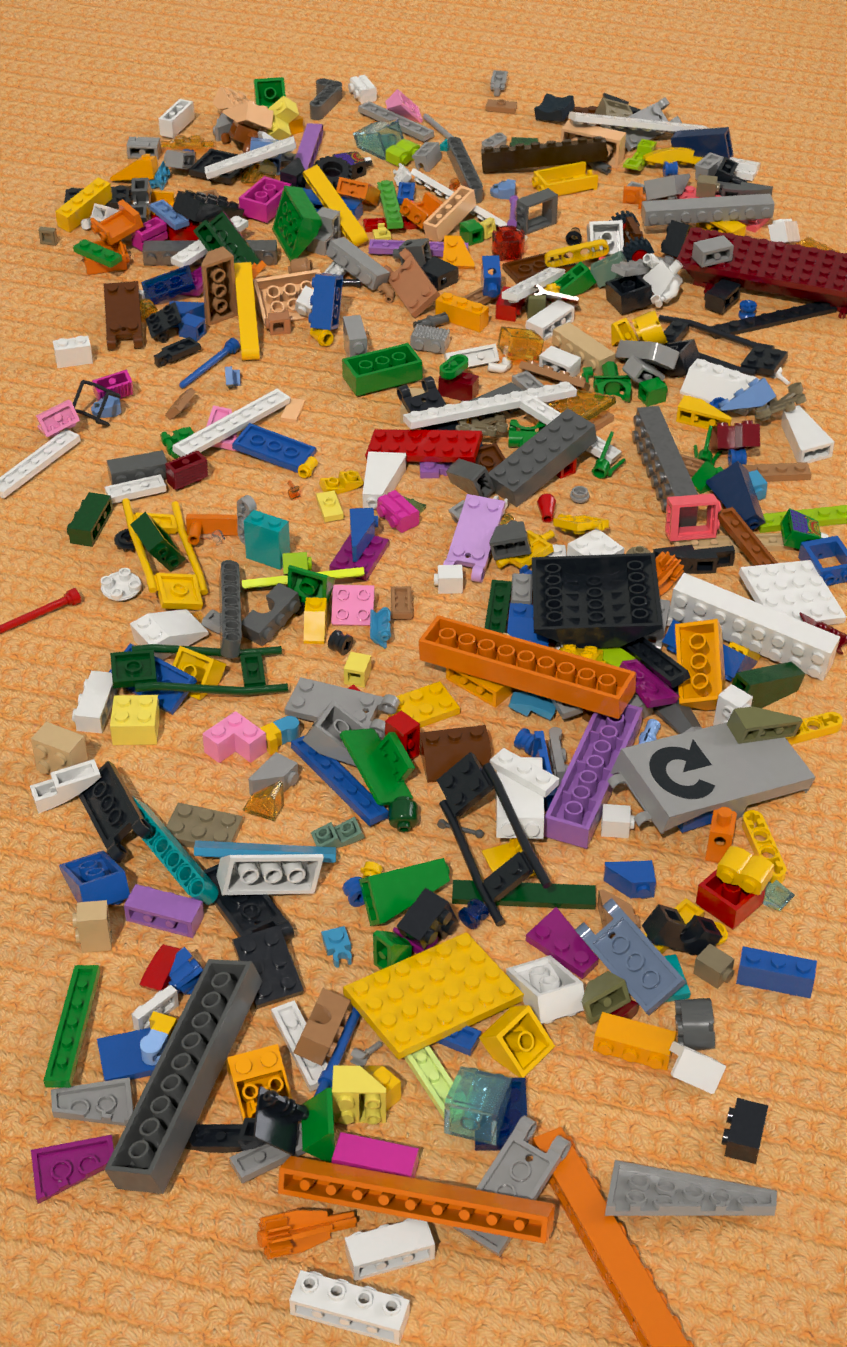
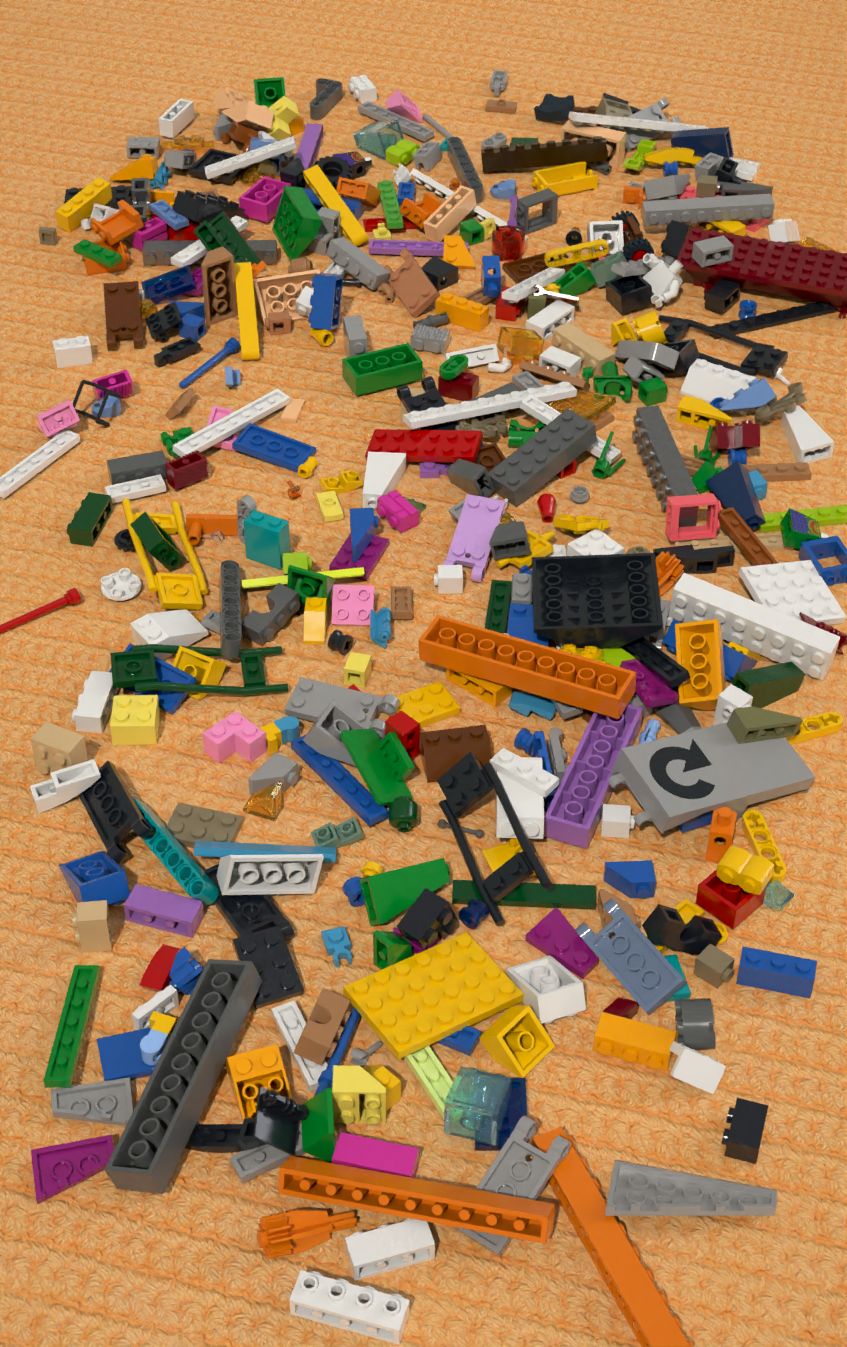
dark grey torso [393,238,432,267] -> none
olive slope [581,971,631,1025] -> none

